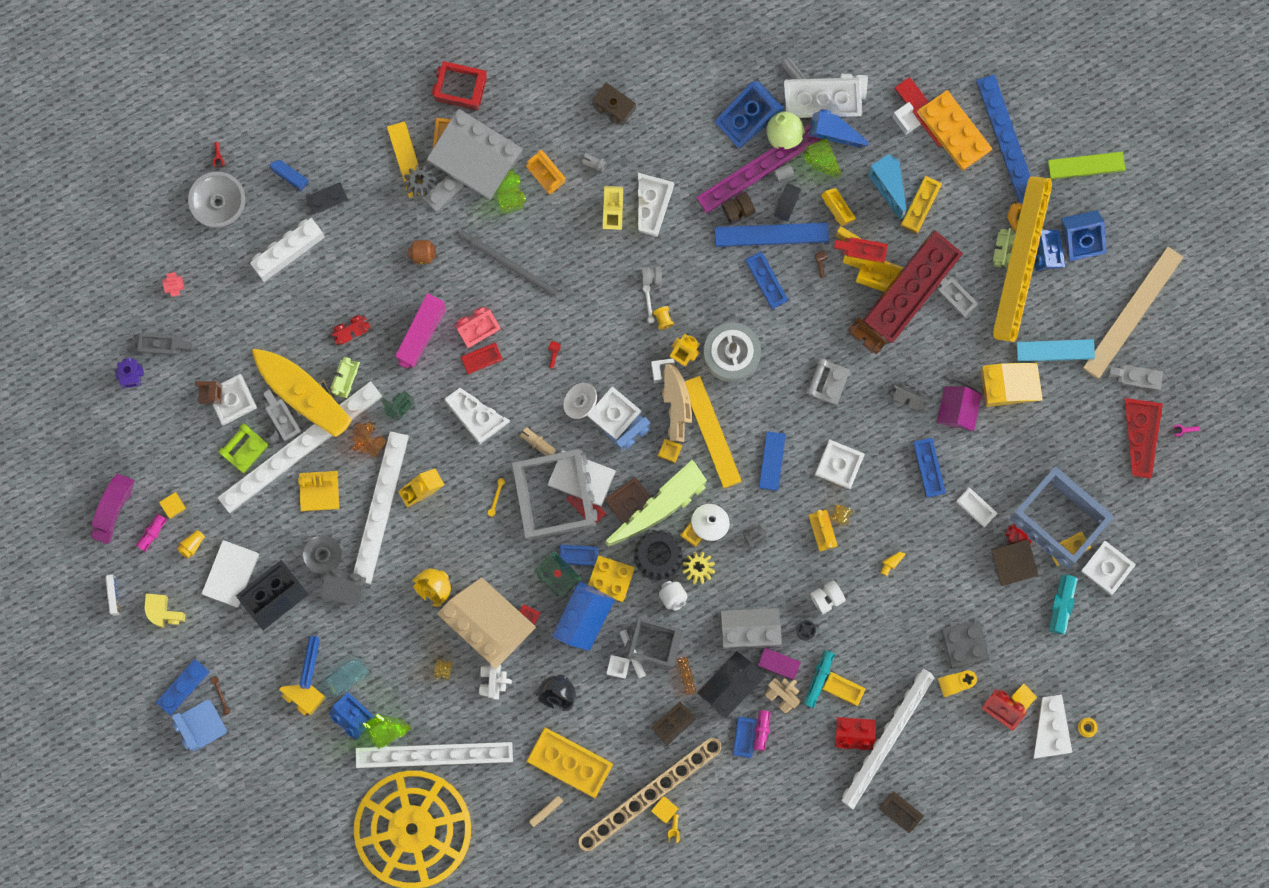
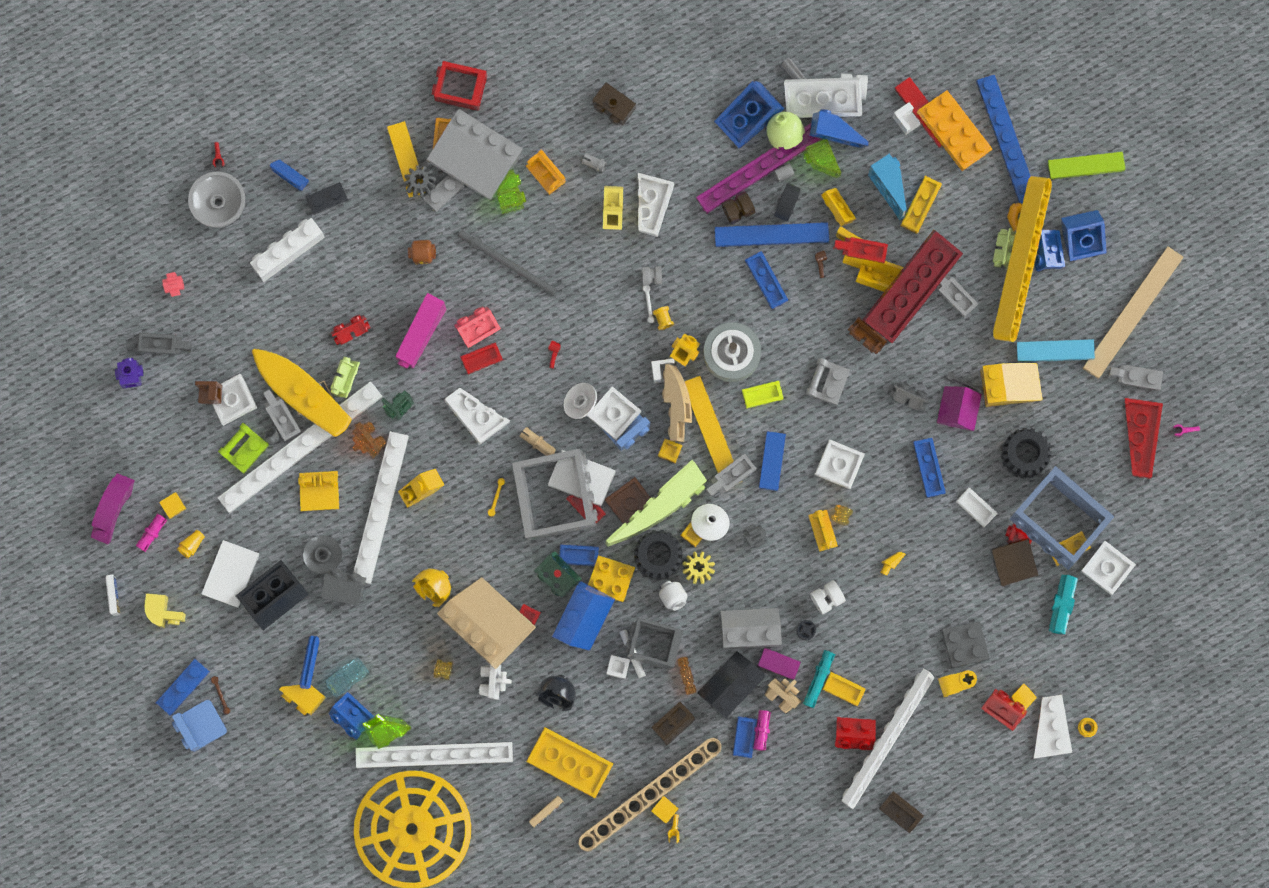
none -> light grey hinge [706,454,757,497]
none -> neon yellow tile [742,381,784,409]
none -> black tyre [1001,428,1052,479]

